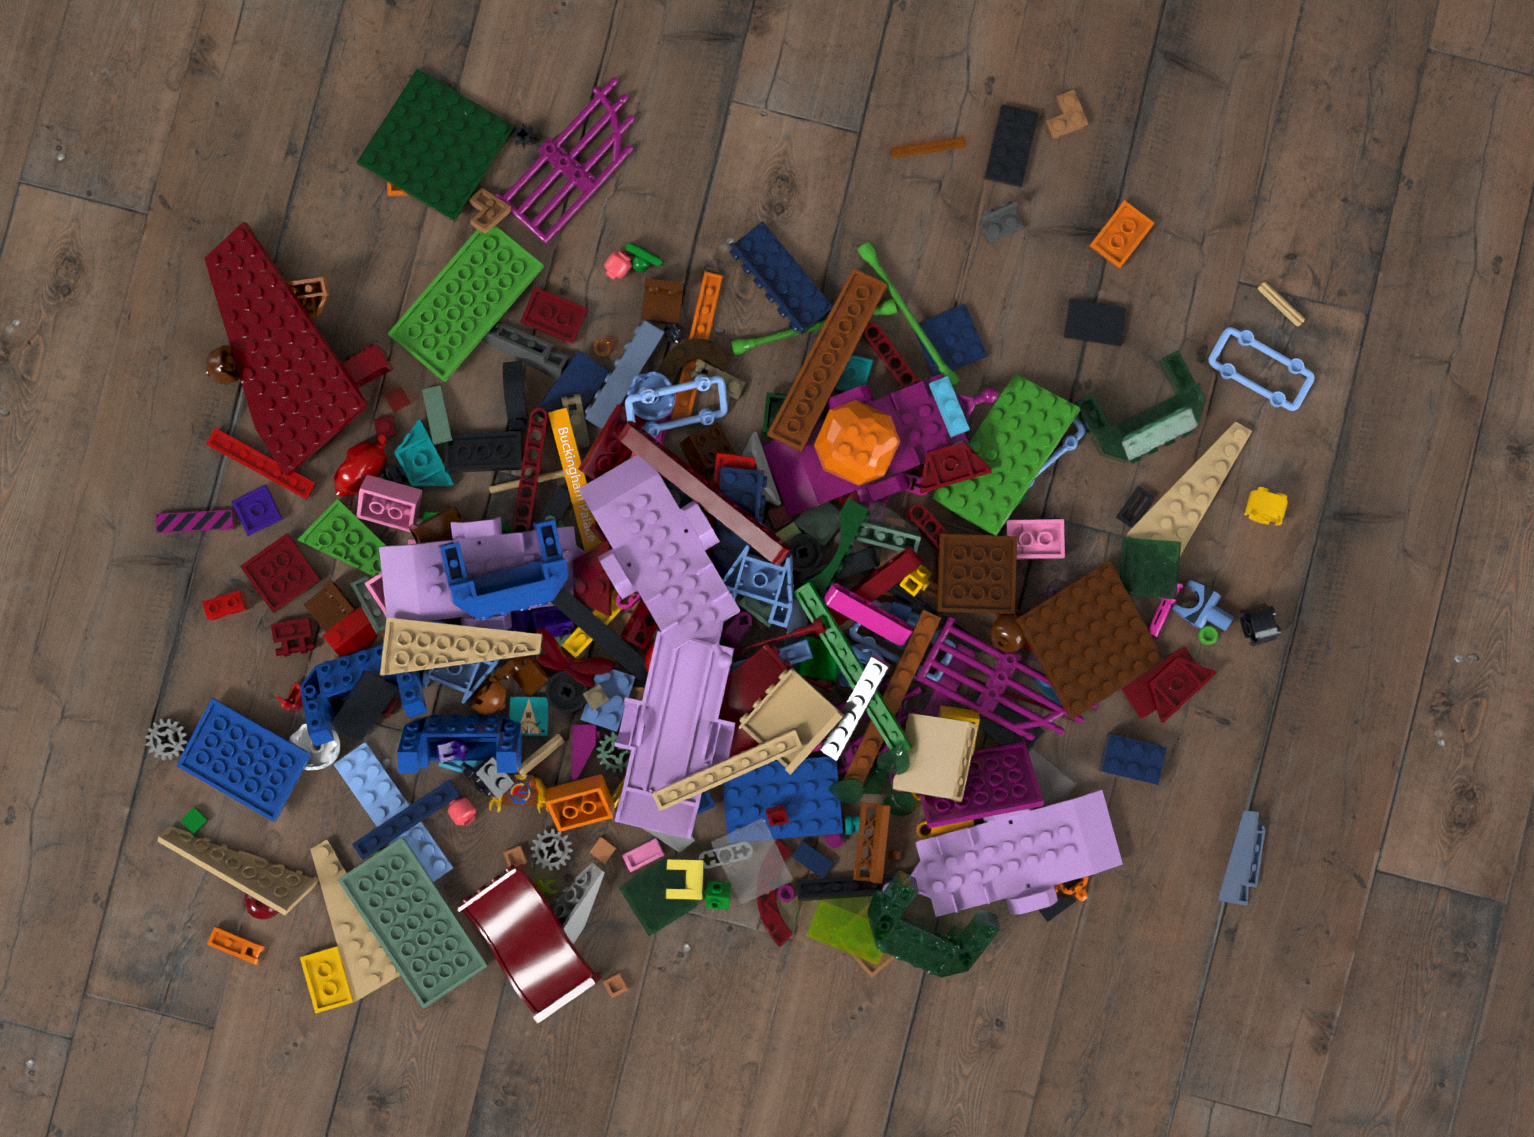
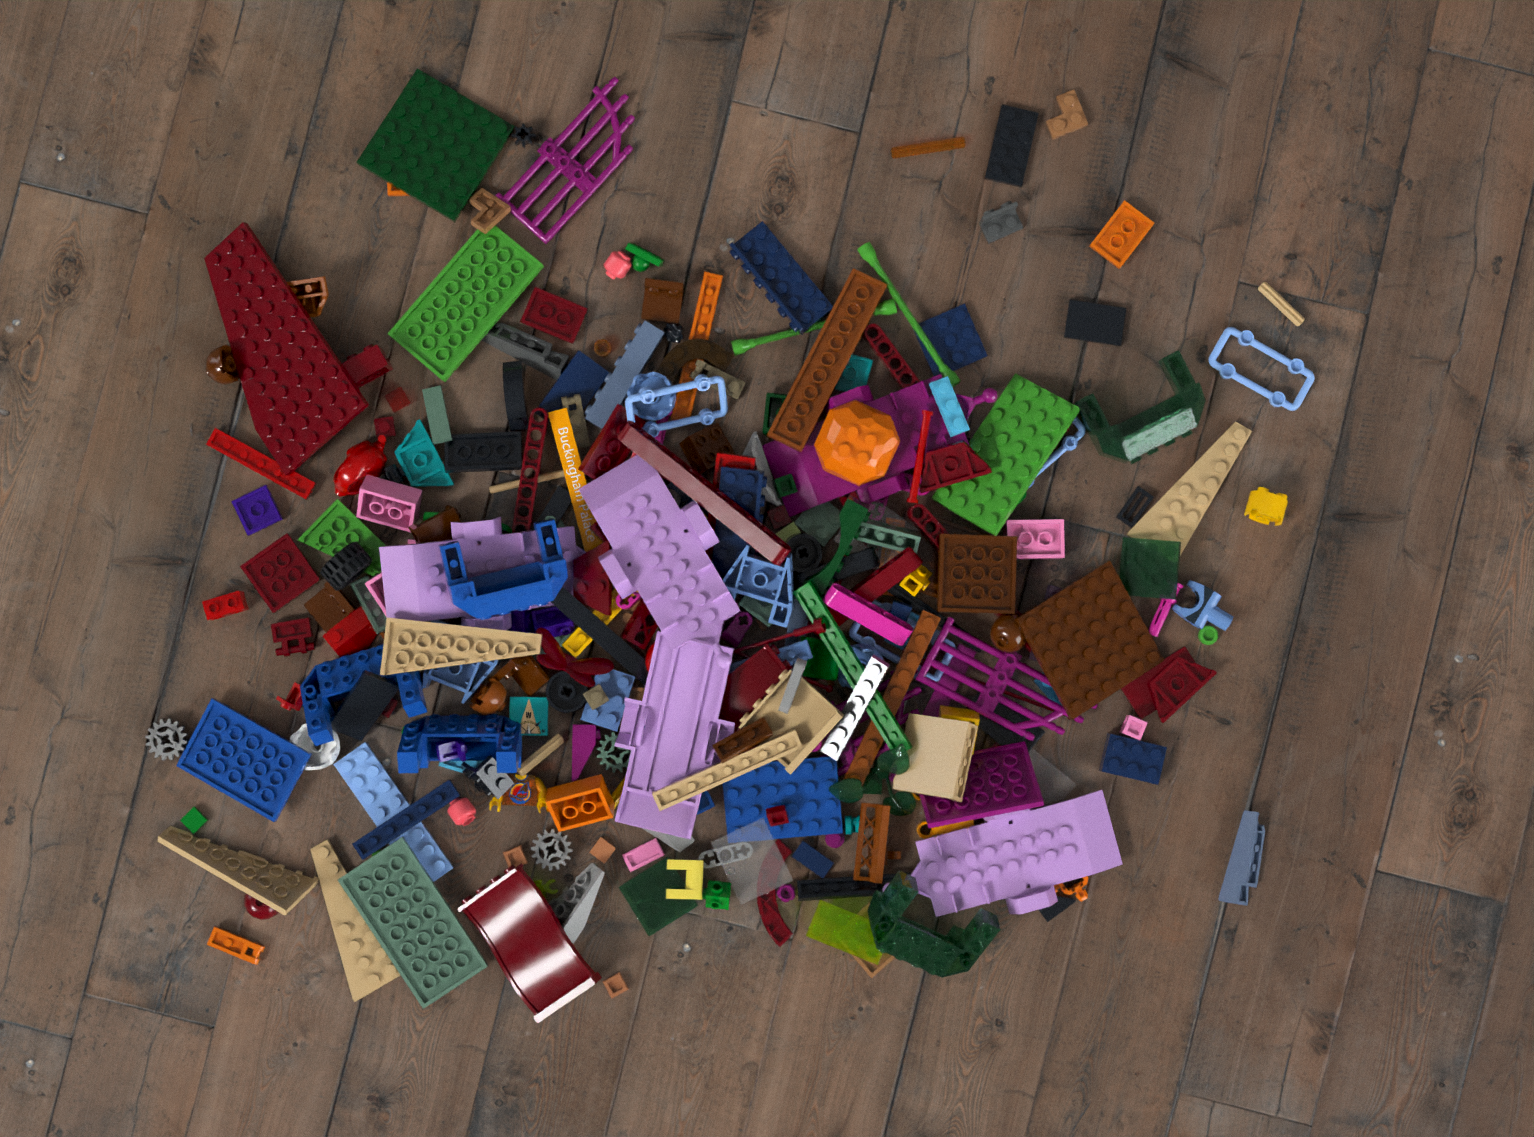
tile [156,510,234,533] -> none
yellow plate [300,946,354,1014] -> none
black brick [1240,603,1281,646] -> none
none -> black tyre [320,541,372,591]
none -> reddish brown plate [712,717,774,764]
none -> dark green plate [772,474,798,498]
none -> light grey beam [778,658,807,714]
none -> red bar [907,410,934,504]
none -> bright pink brick [1119,715,1147,740]

